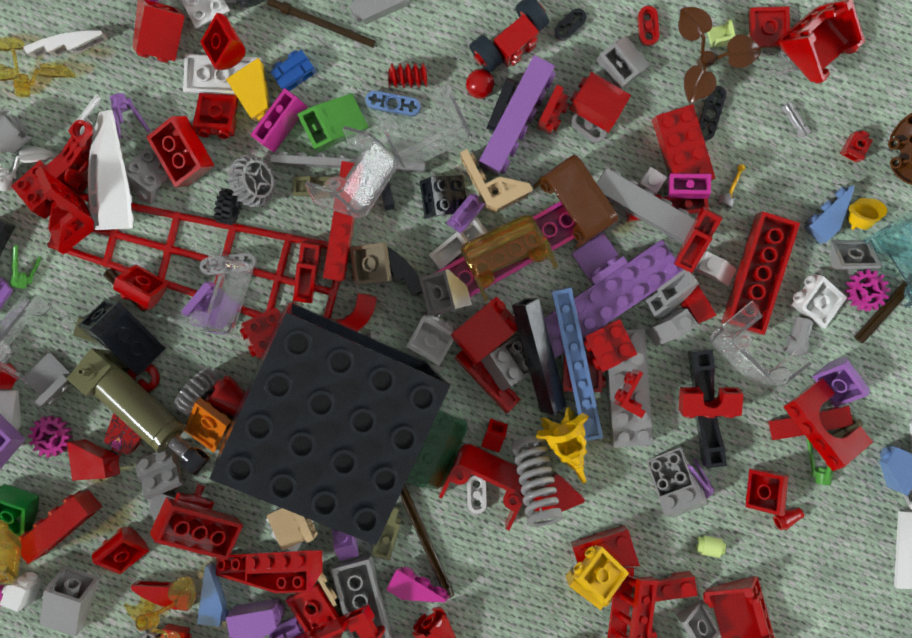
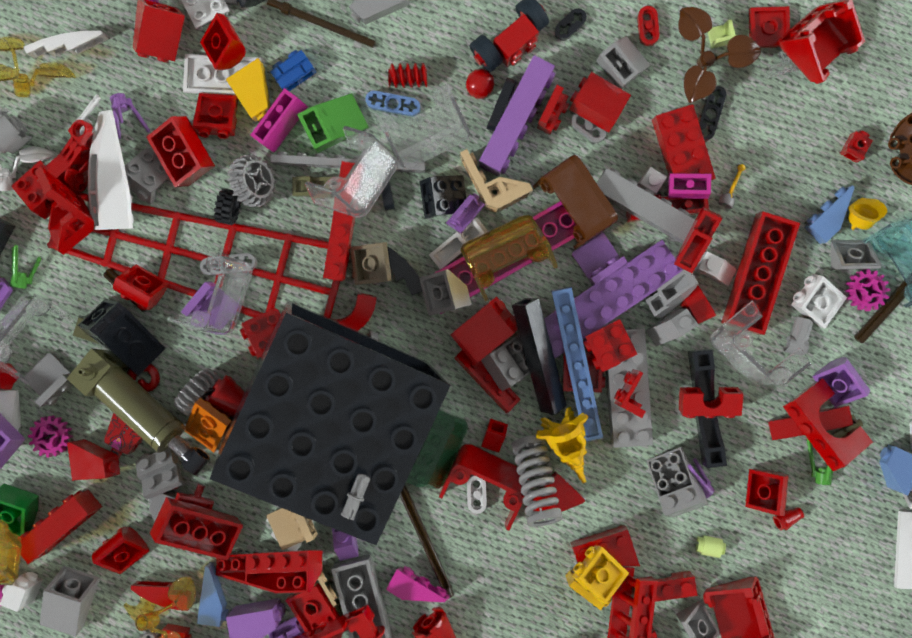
red slope [293,241,322,304] -> none
olive hinge [371,505,401,561] -> none
white plate [406,311,457,366] -> none
light grey axle [782,102,811,138] -> none
none -> light grey axle [341,474,370,520]

